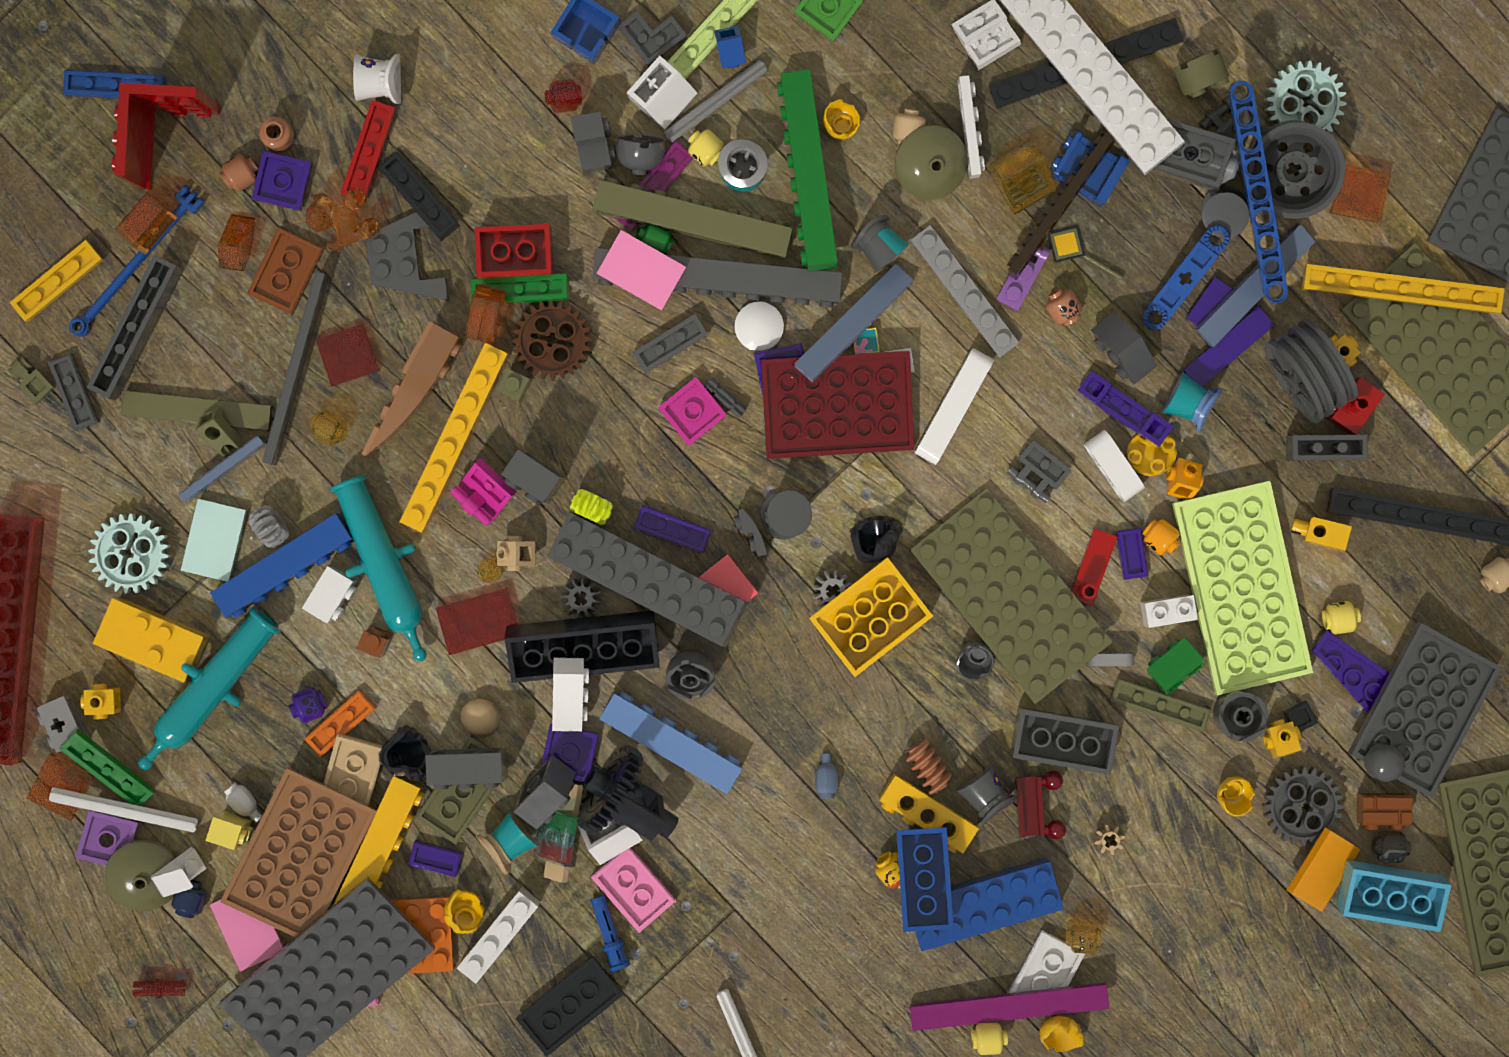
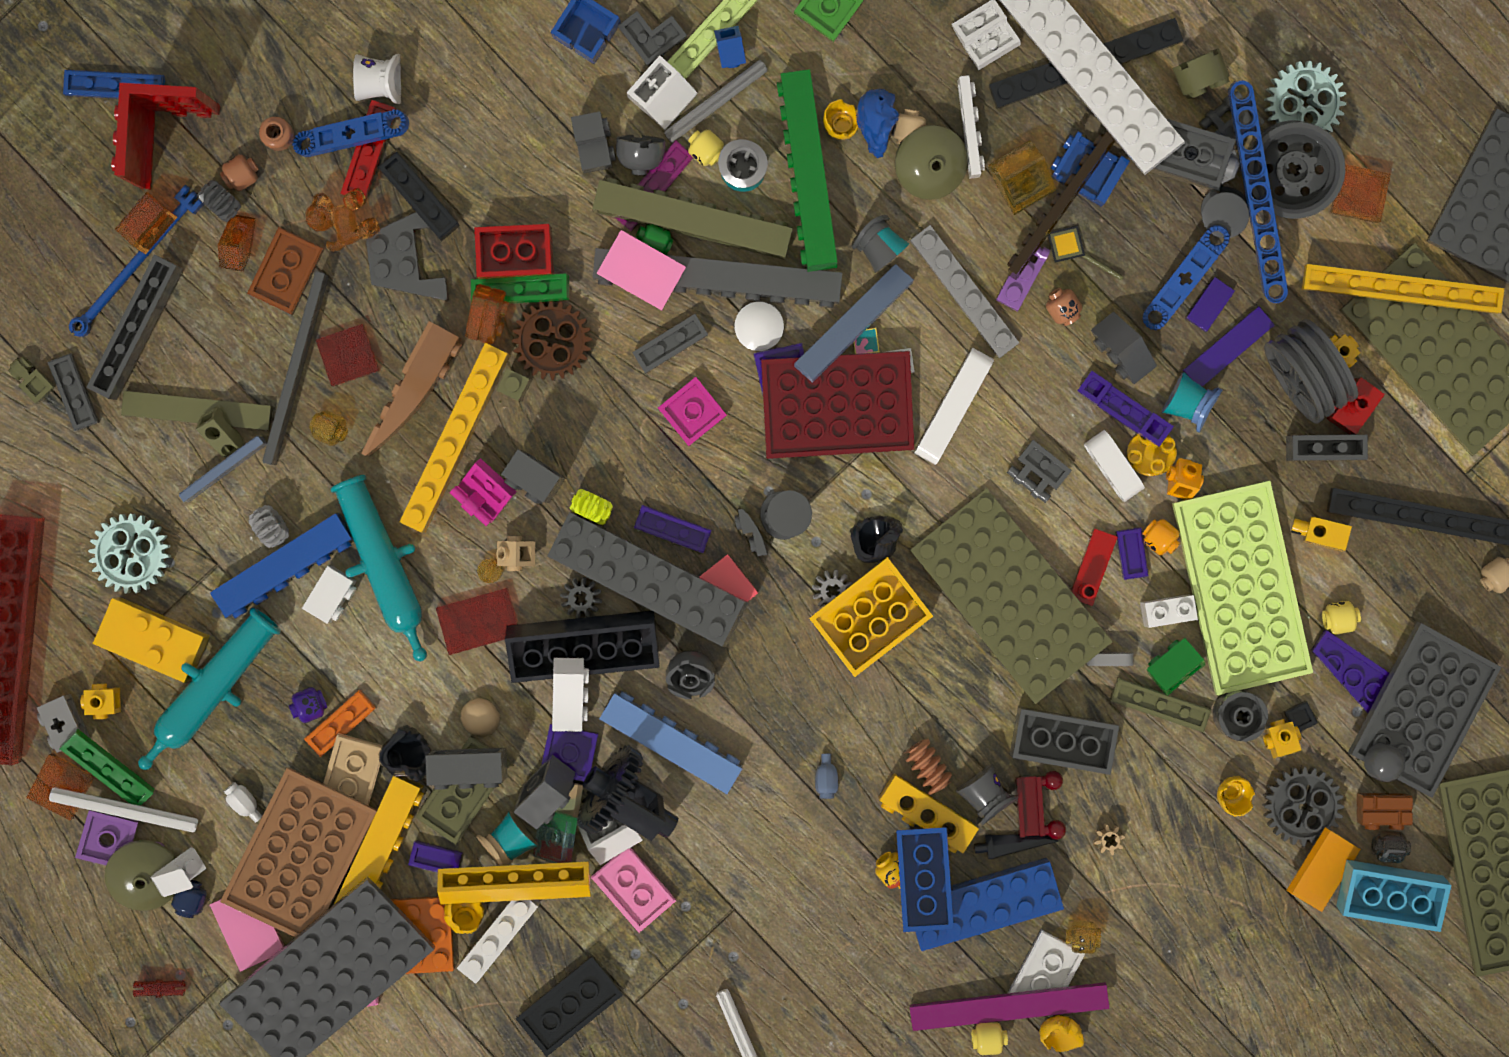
yellow plate [9,240,104,322] -> none
light aqua tile [181,499,248,582] -> none
light yellow brick [206,811,254,850] -> none
dark purple plate [251,151,313,211] -> none
dark orange brick [357,624,393,658] -> none
clear red head [545,79,582,113] -> none
blue pin [590,895,631,972] -> none
dark grey axle [704,378,747,418] -> none
dark grey hair [956,642,995,681] -> none
sand blue tile [1195,224,1316,347] -> none
none -> dark grey gear [197,180,241,222]
none -> blue piece [292,109,409,157]
none -> yellow brick [437,862,591,904]
none -> blue piece [856,88,899,158]
none -> black bar [974,834,1059,860]

